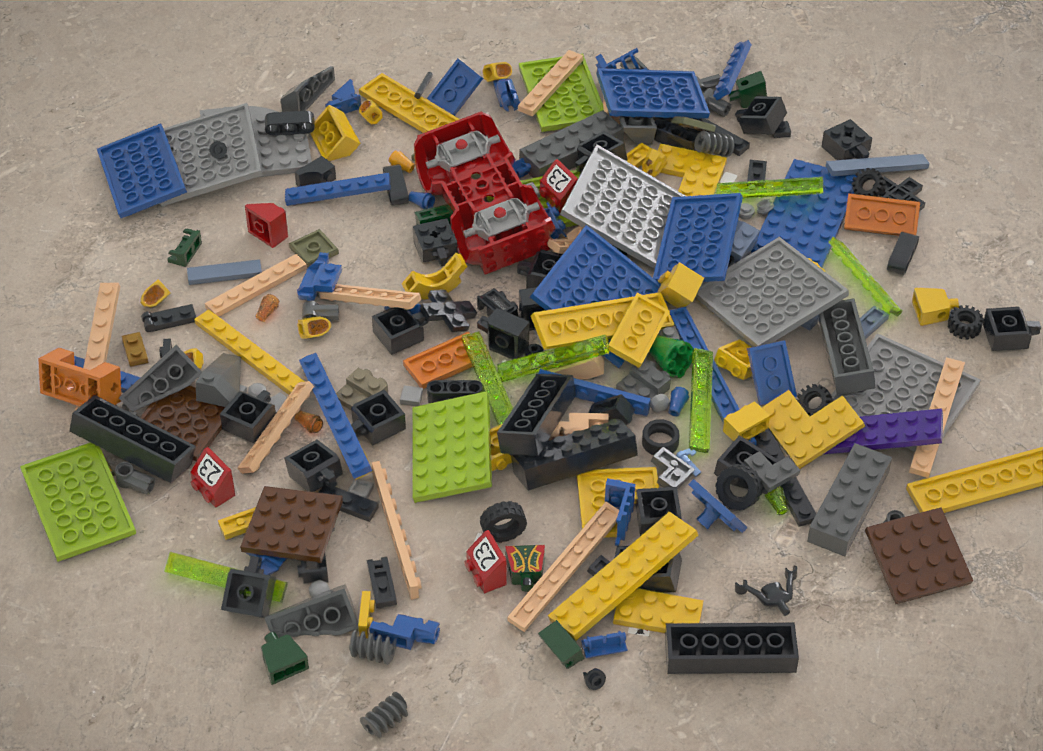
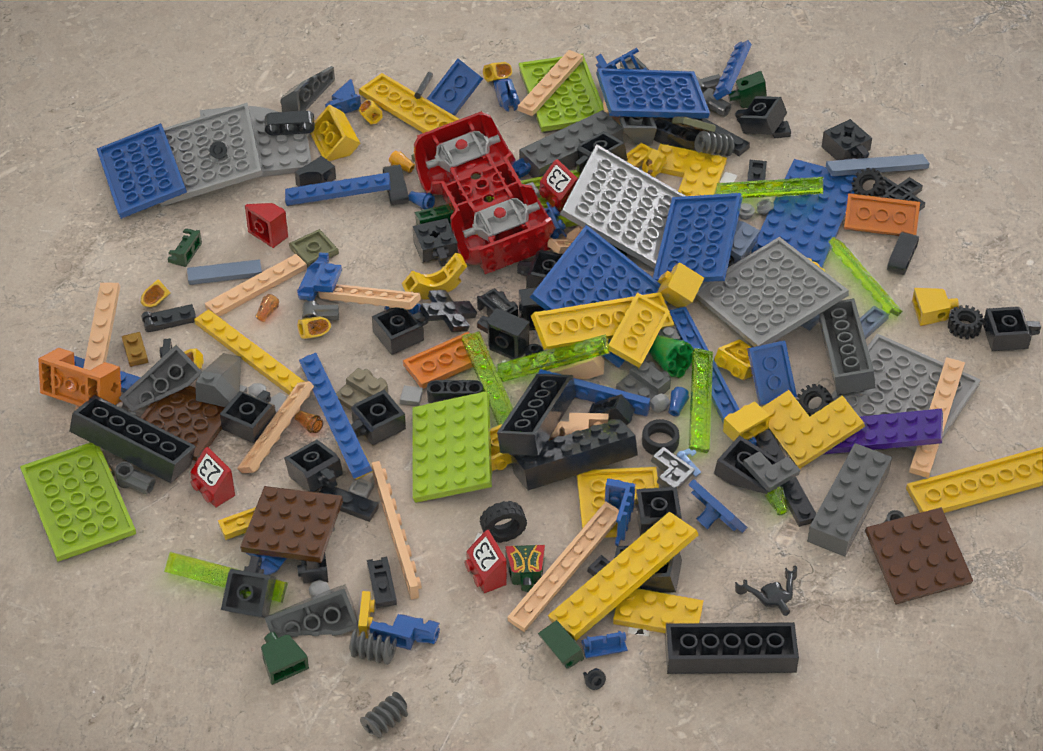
black tyre [715,464,763,511] -> none

